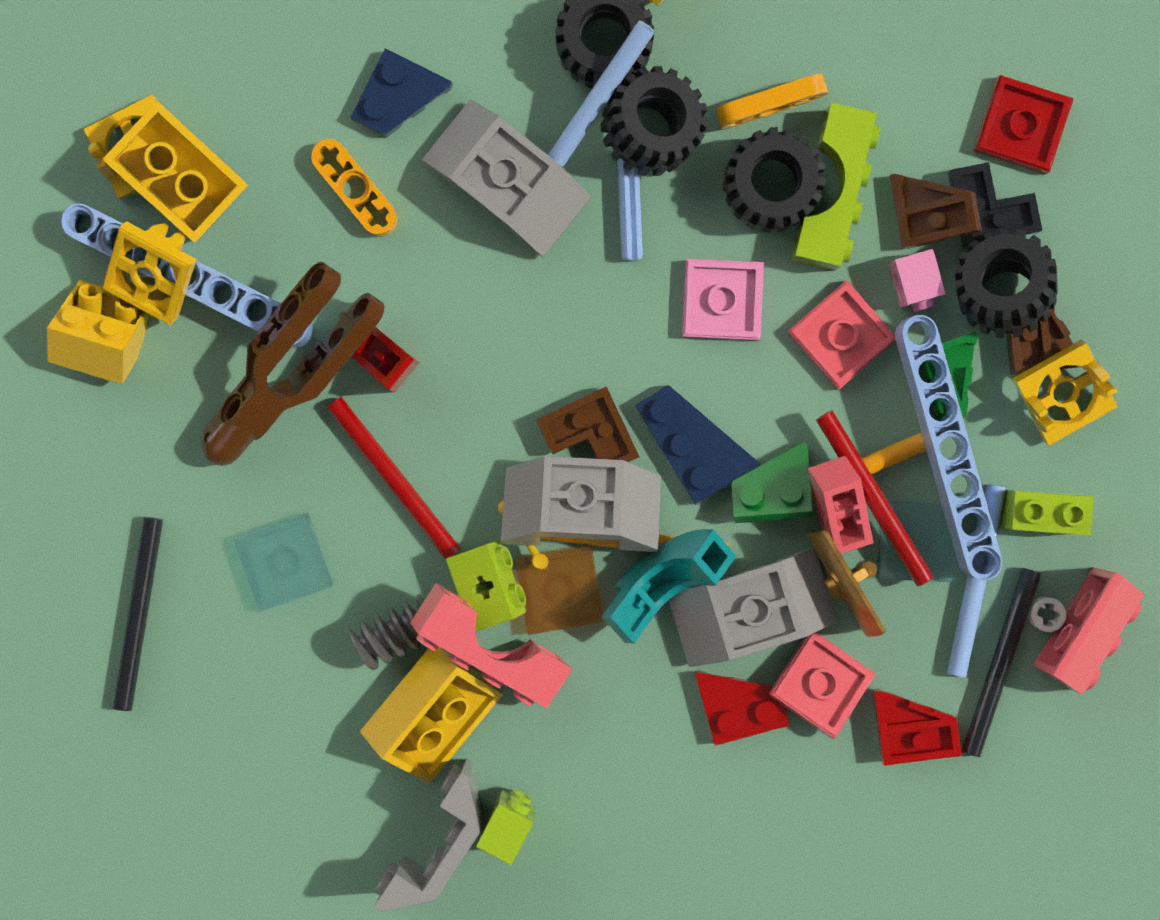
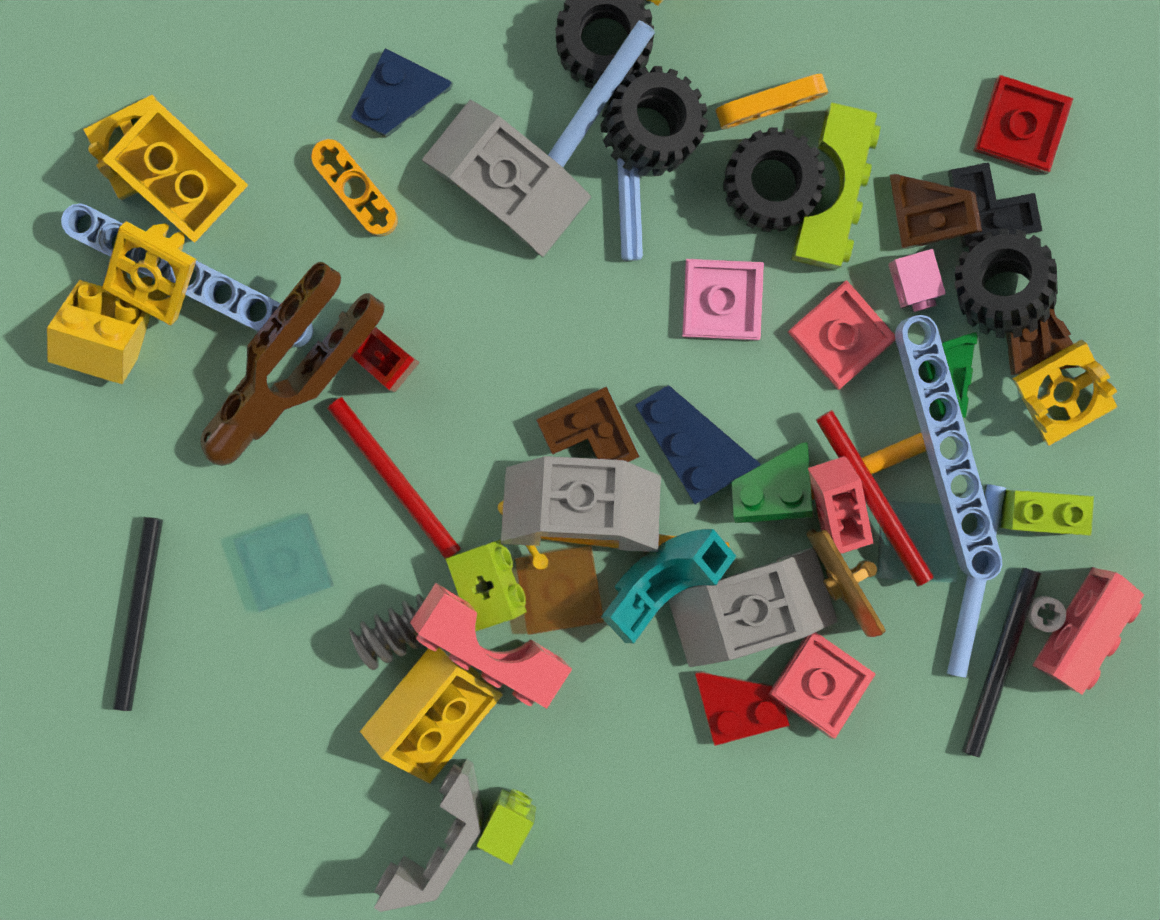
red wing [872,689,962,766] -> none

